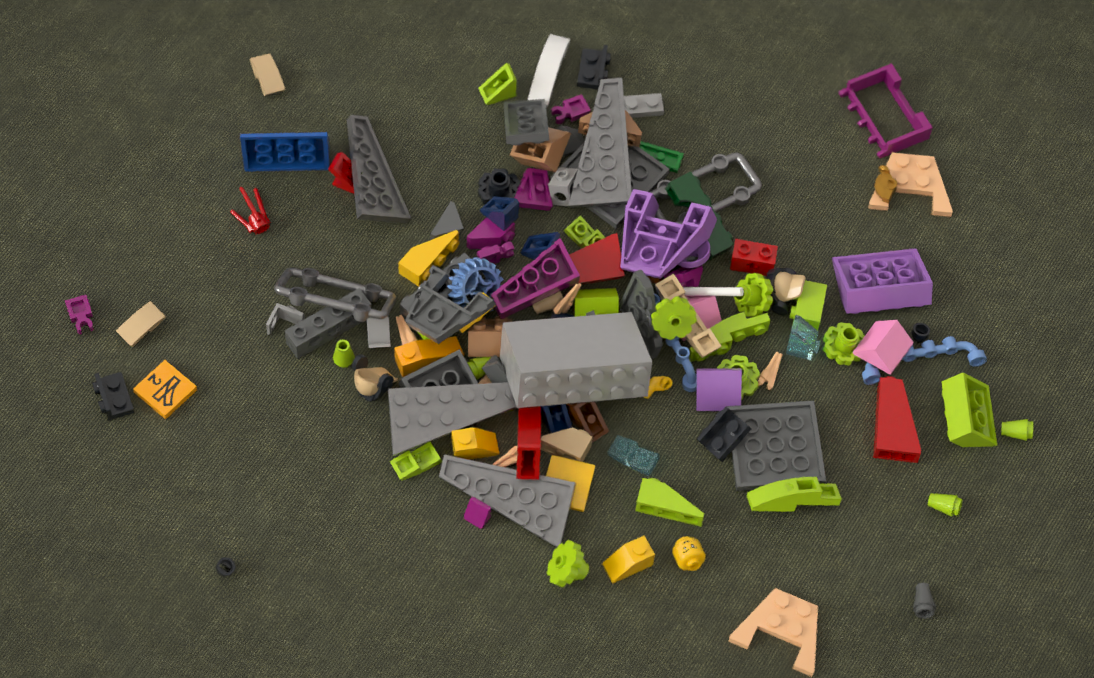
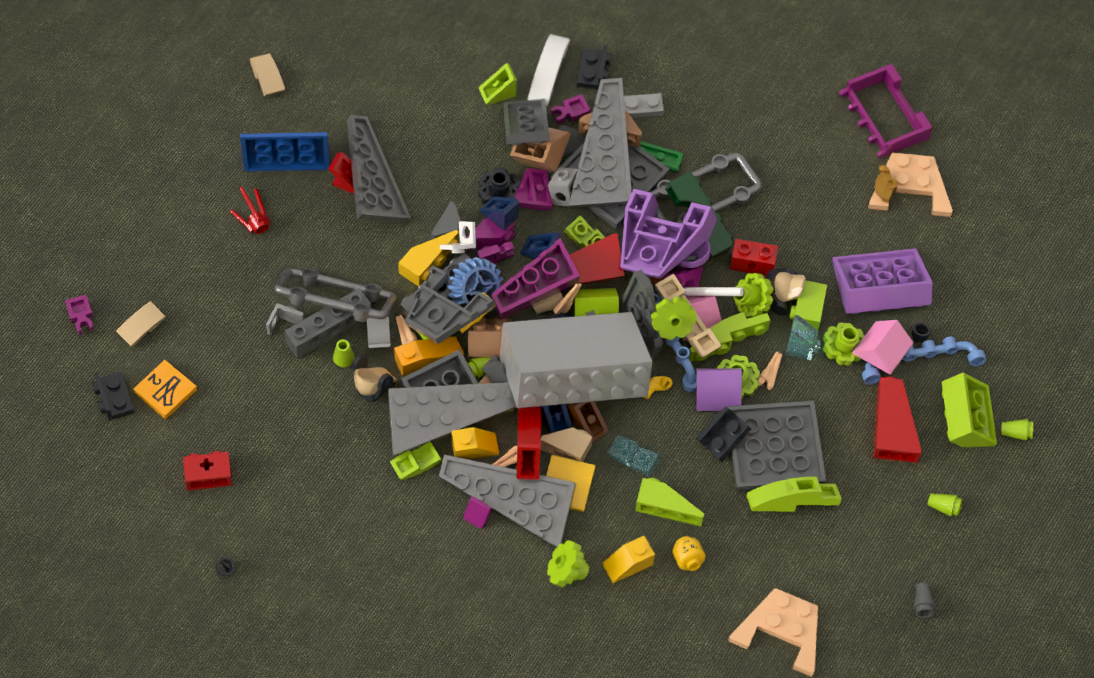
none -> red brick [183,451,232,491]
none -> white bracket [440,221,476,253]

